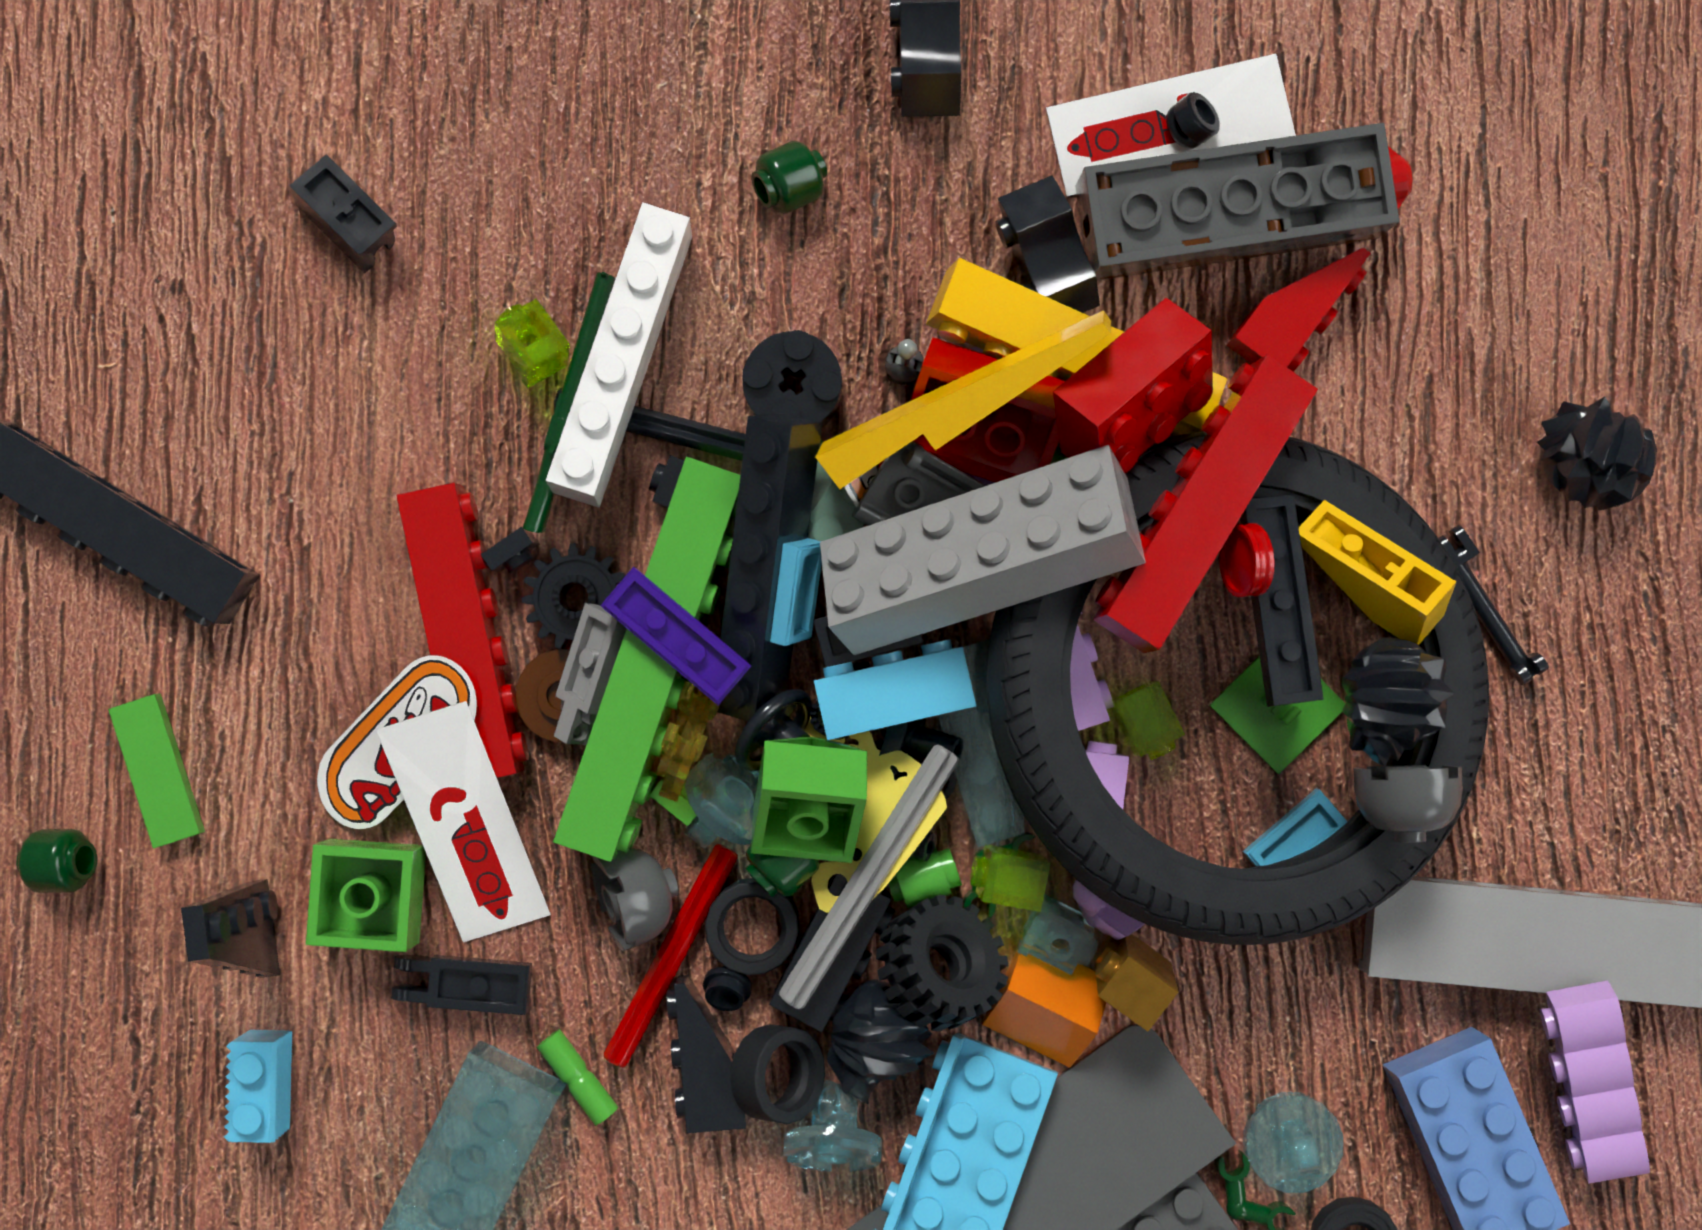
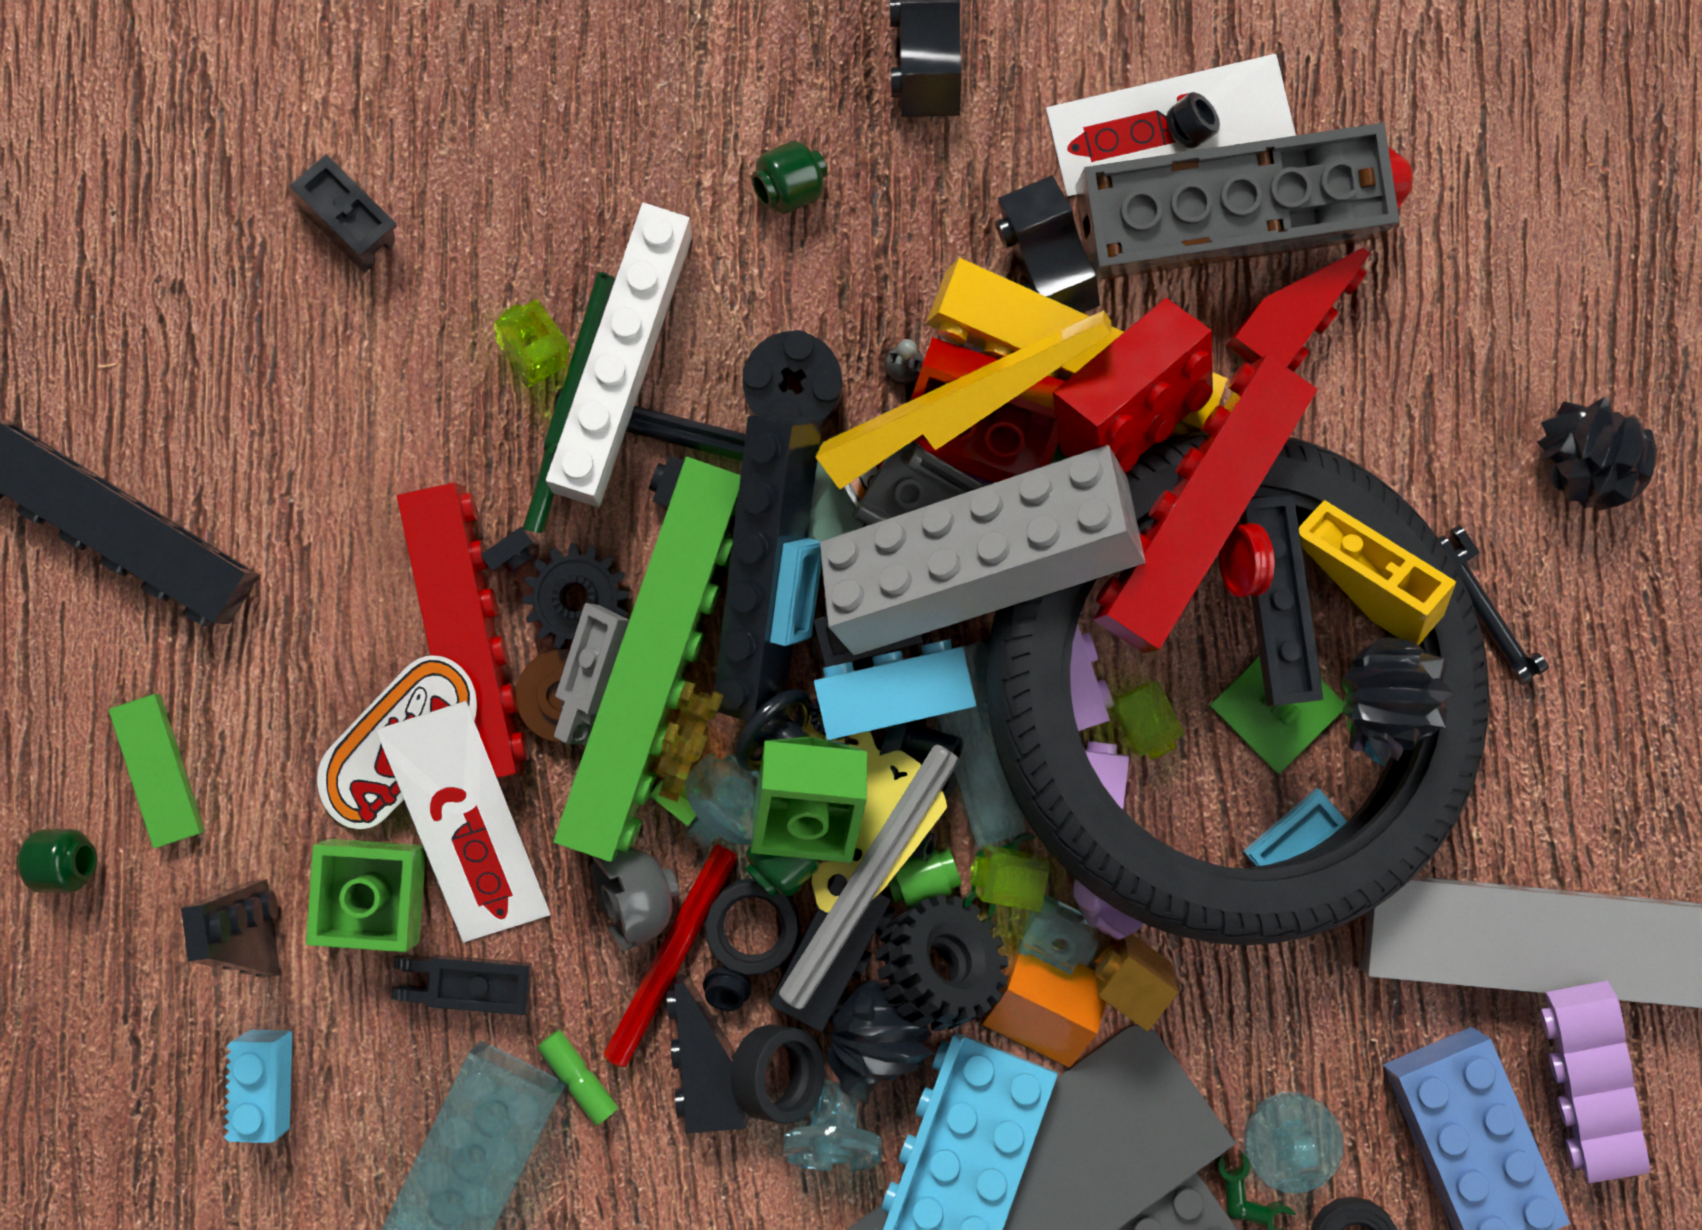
dark purple tile [600,567,752,705] -> none
dark grey cylinder [1353,765,1463,843] -> none

